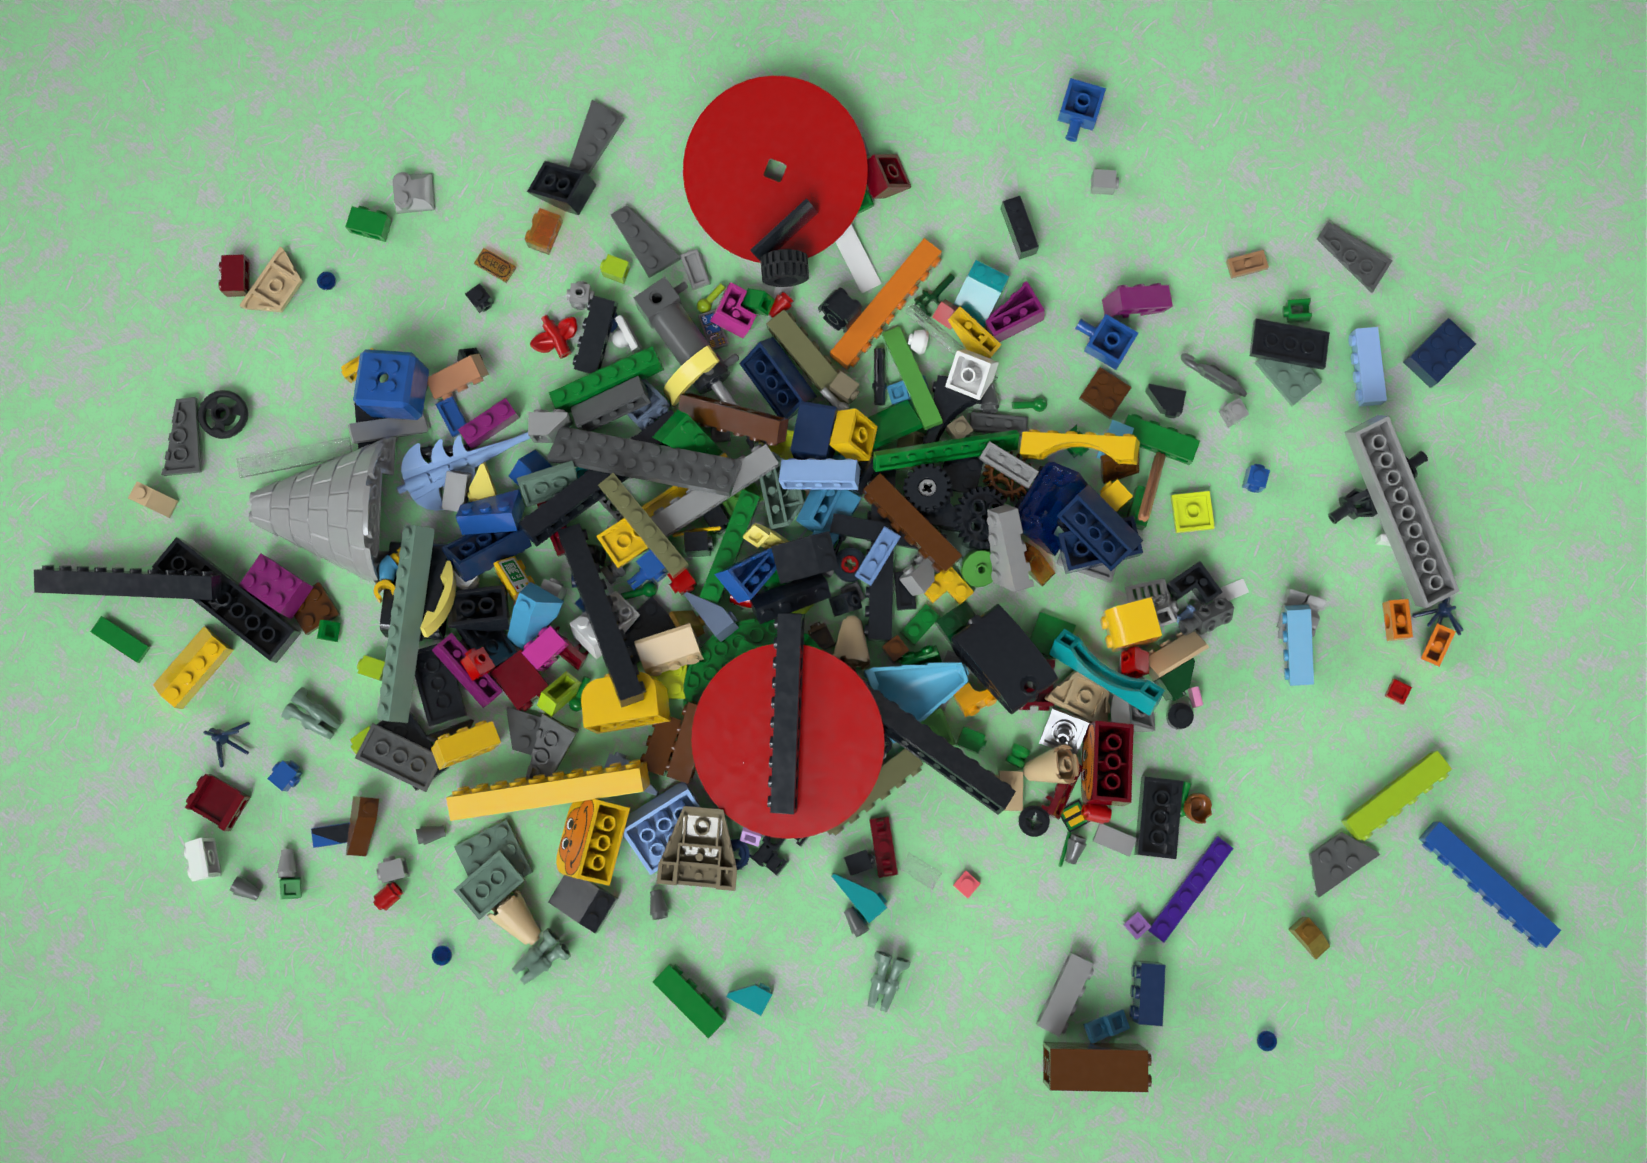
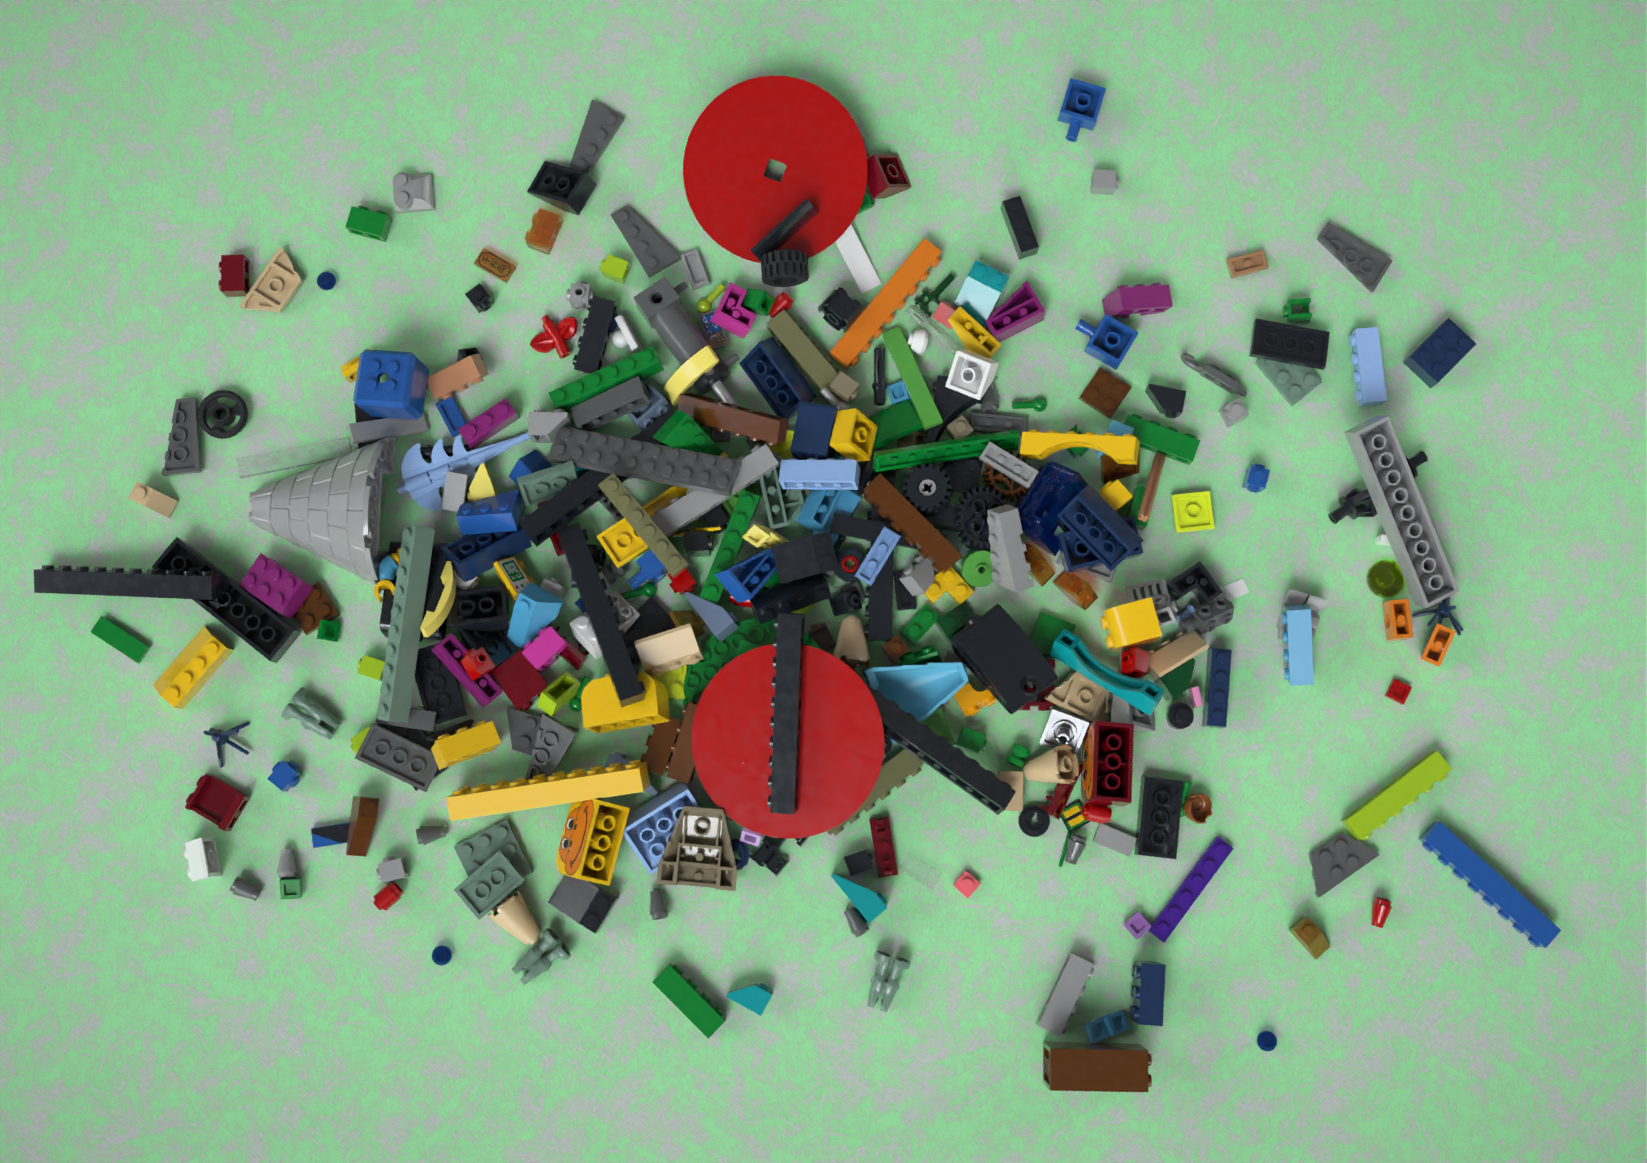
none -> dark grey tile [375,705,437,732]
none -> clear orange slope [1053,571,1098,611]
none -> dark blue brick [1202,648,1232,729]
none -> clear neon green tile [1366,560,1405,598]
none -> red cone [1371,897,1392,928]

